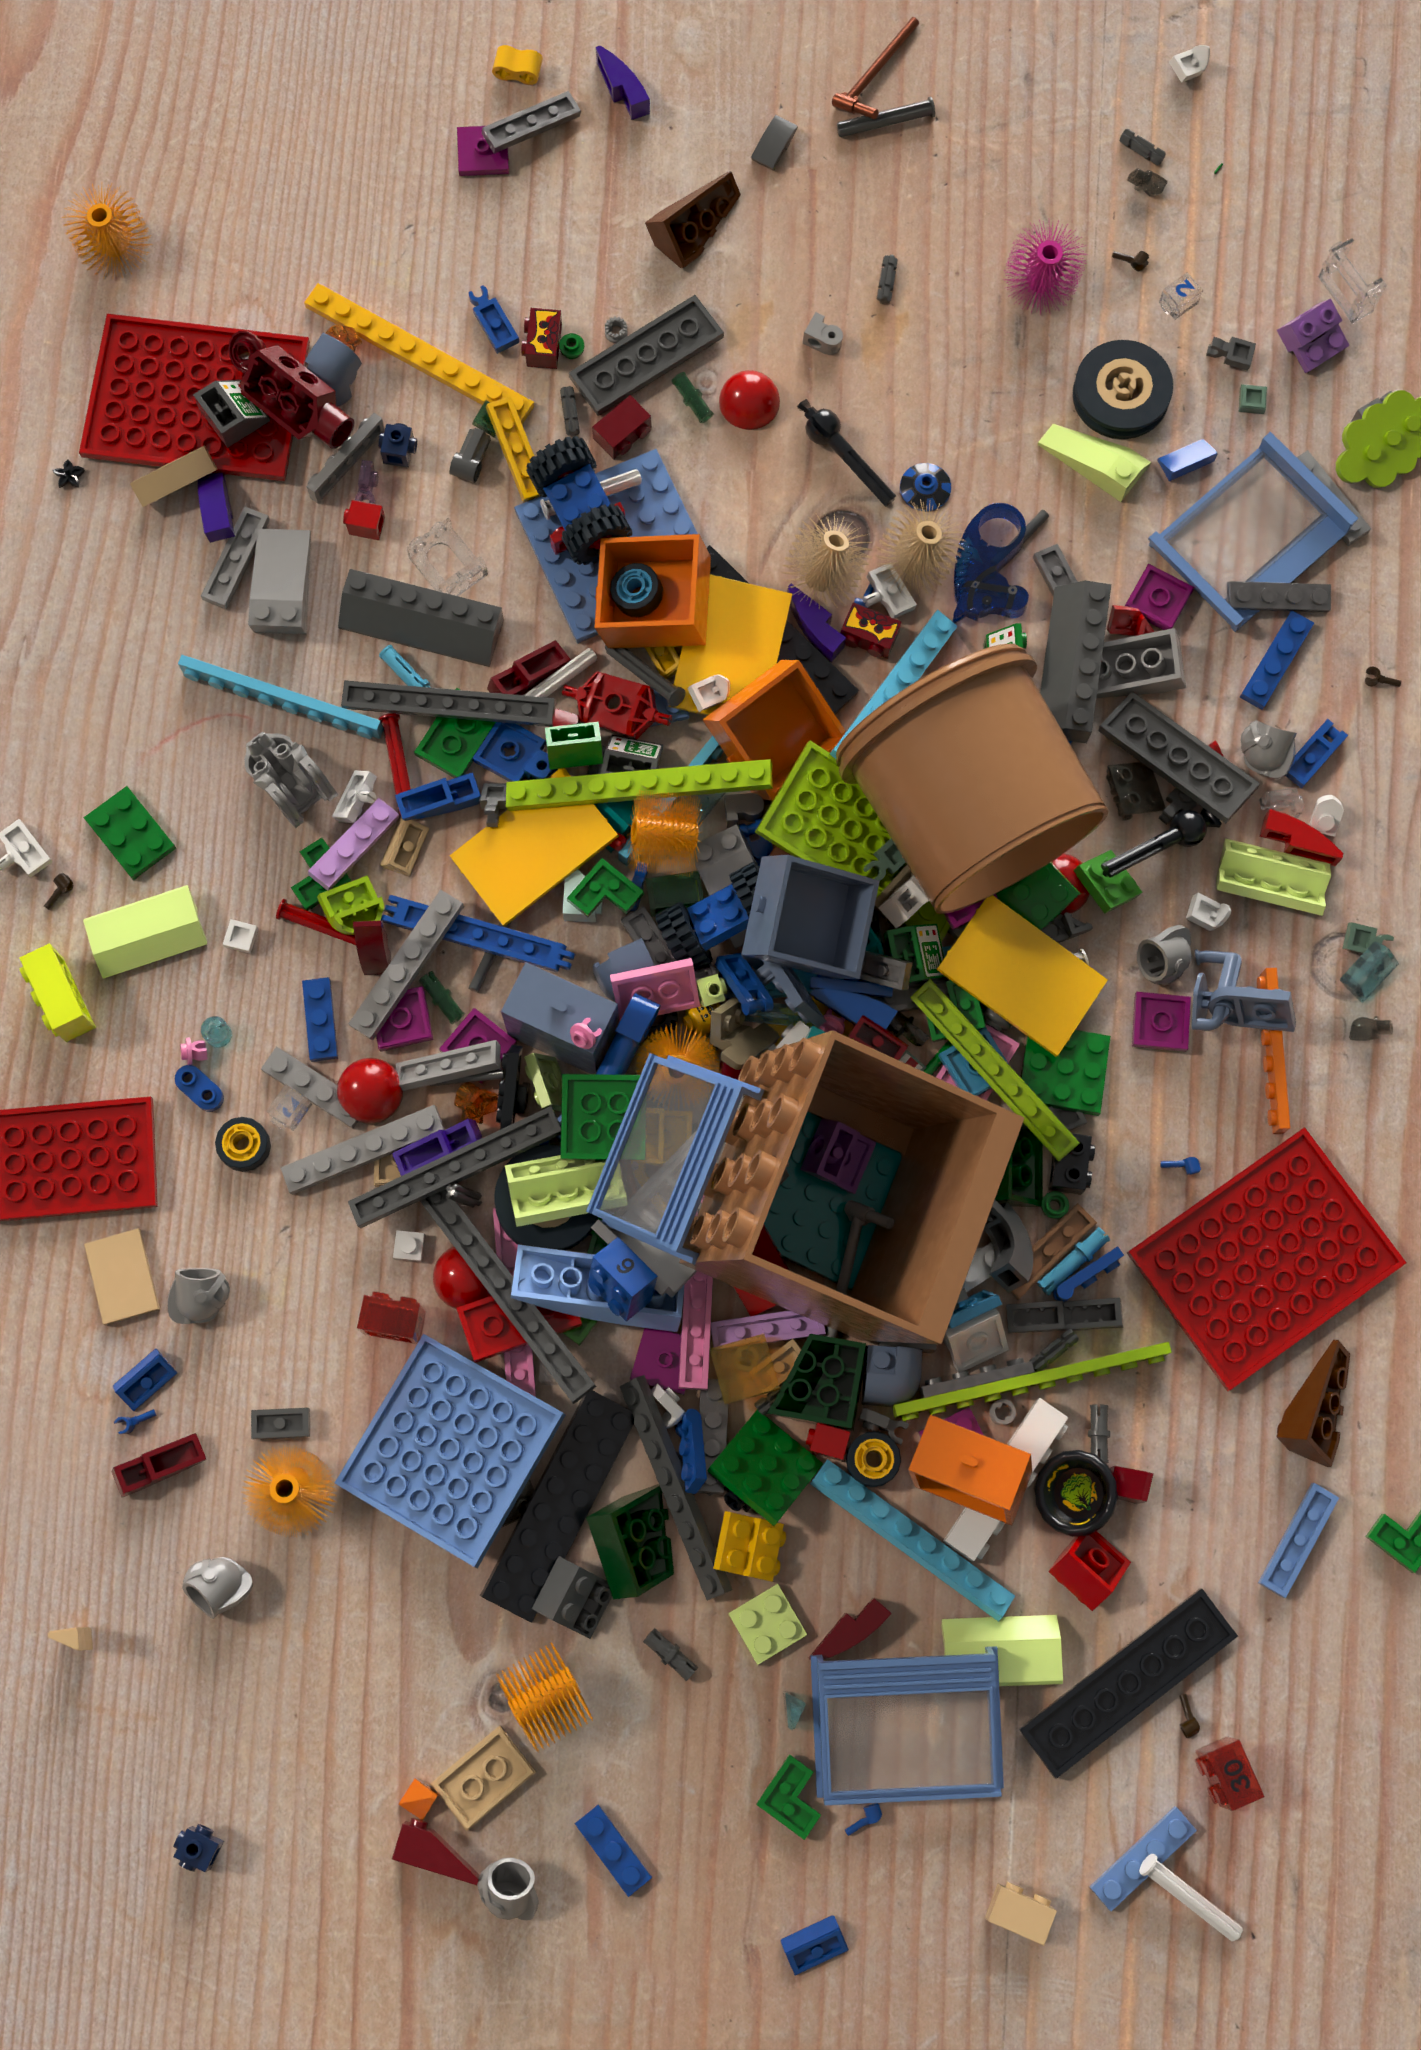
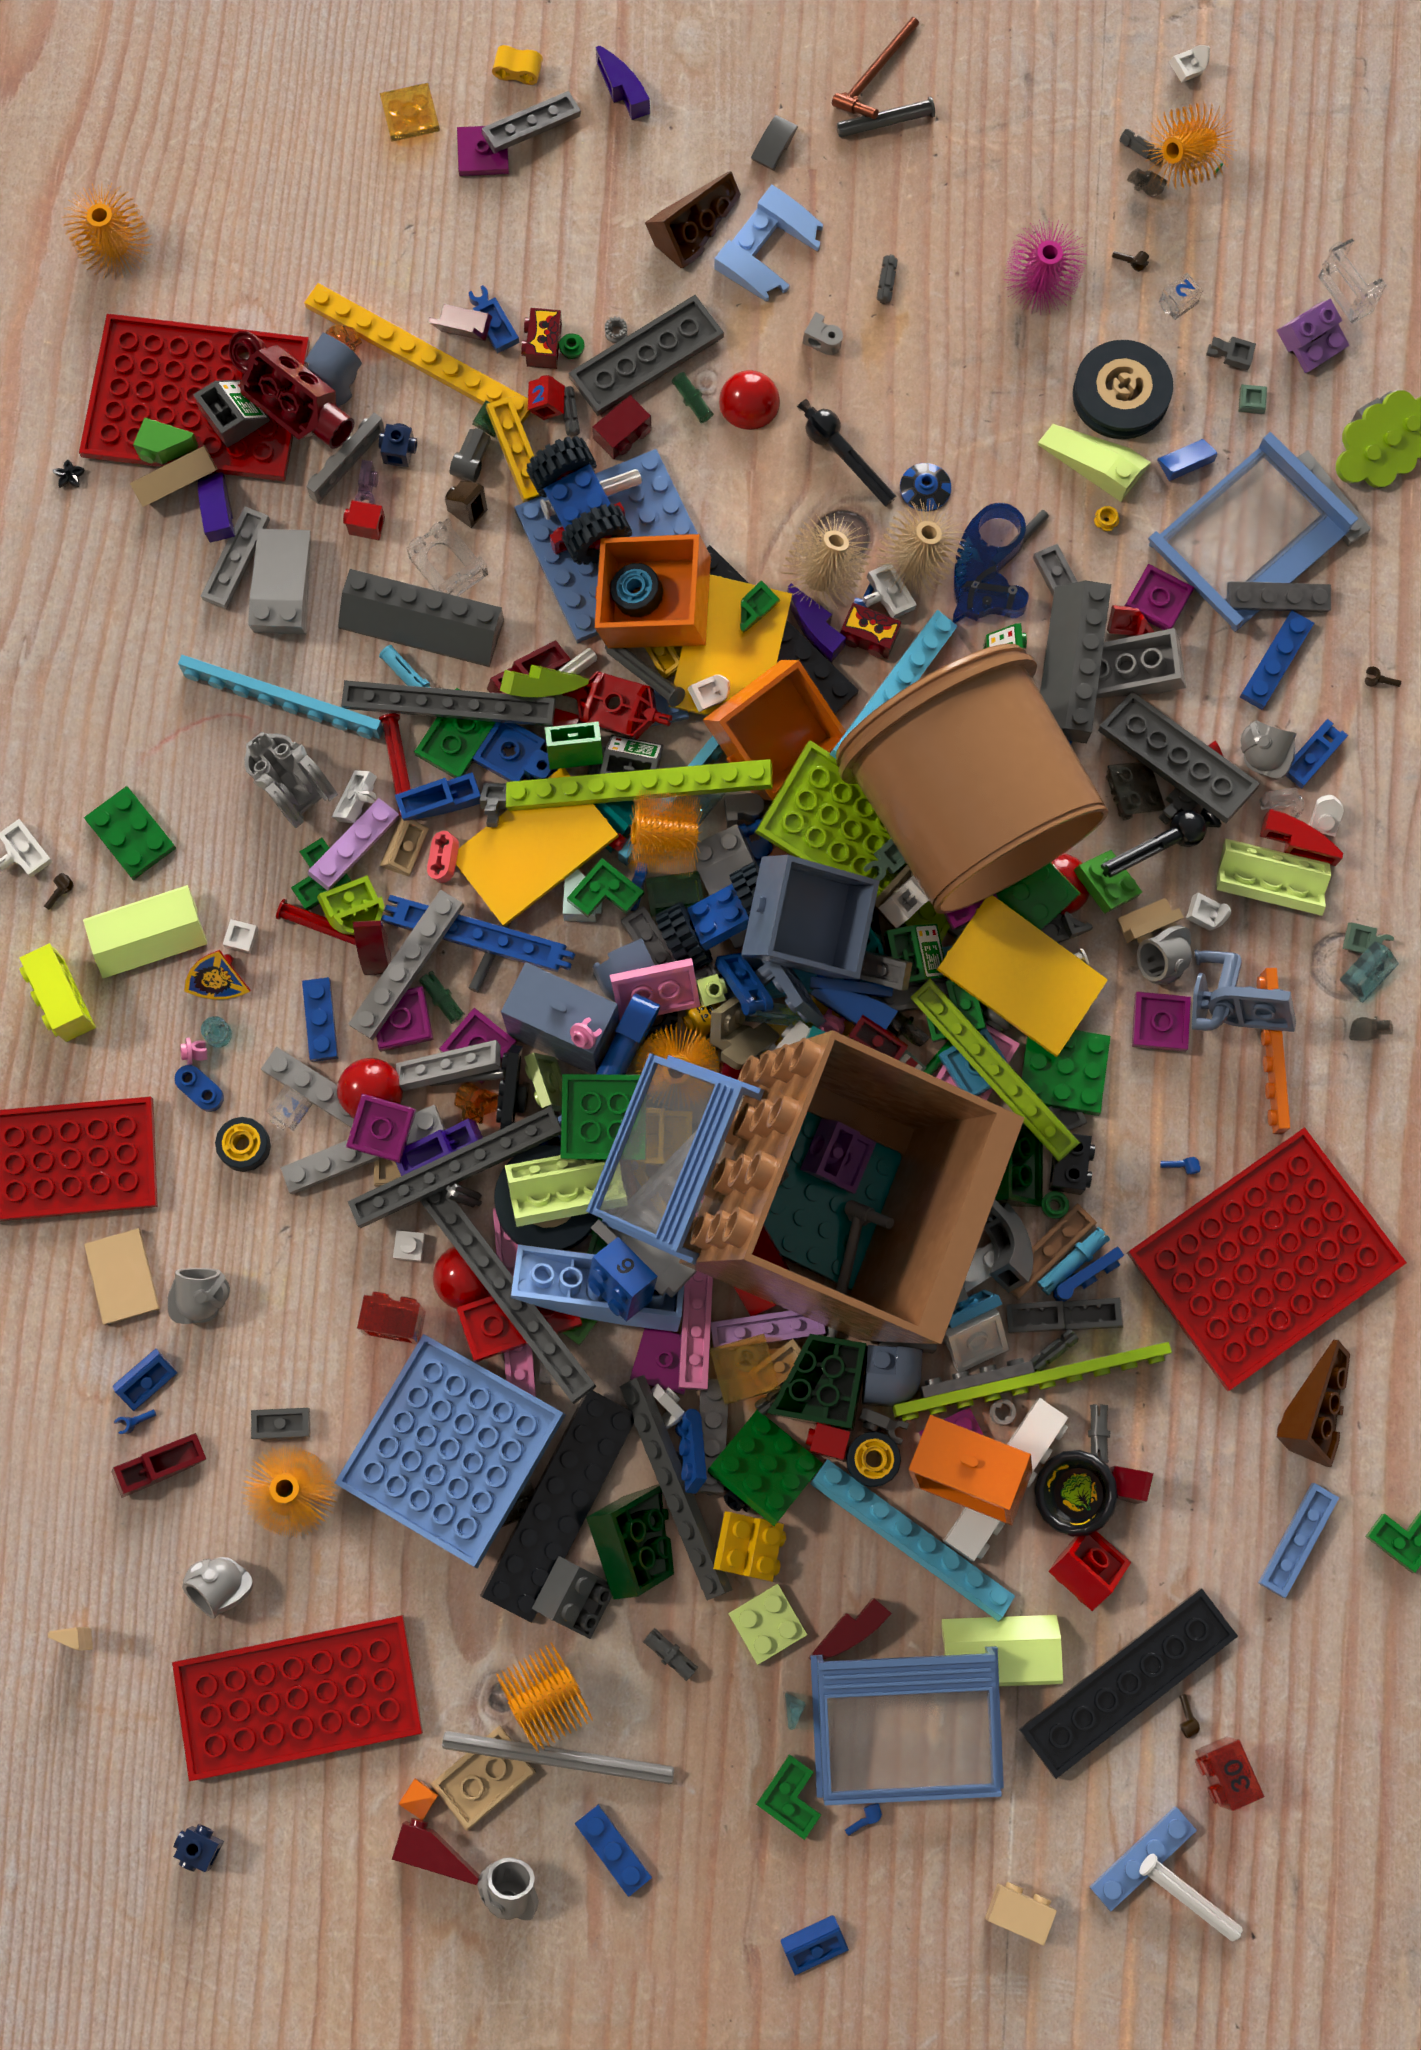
none -> bright green slope [133,418,198,464]
none -> red plate [172,1615,423,1782]
none -> shield [184,950,251,999]
none -> magenta plate [346,1094,417,1163]
none -> clear yellow plate [380,83,440,142]
none -> coral beam [427,831,459,883]
none -> panel [428,304,492,341]
none -> light grey axle [442,1731,674,1784]
none -> dark brown slope [445,480,488,528]
none -> lime slope [500,665,589,697]
none -> red brick [527,375,565,420]
none -> light blue wedge [714,185,823,301]
none -> green slope [740,580,780,633]
none -> yellow plate [1094,506,1119,531]
none -> tan bracket [1117,898,1184,944]
none -> light orange piece [1145,101,1237,188]

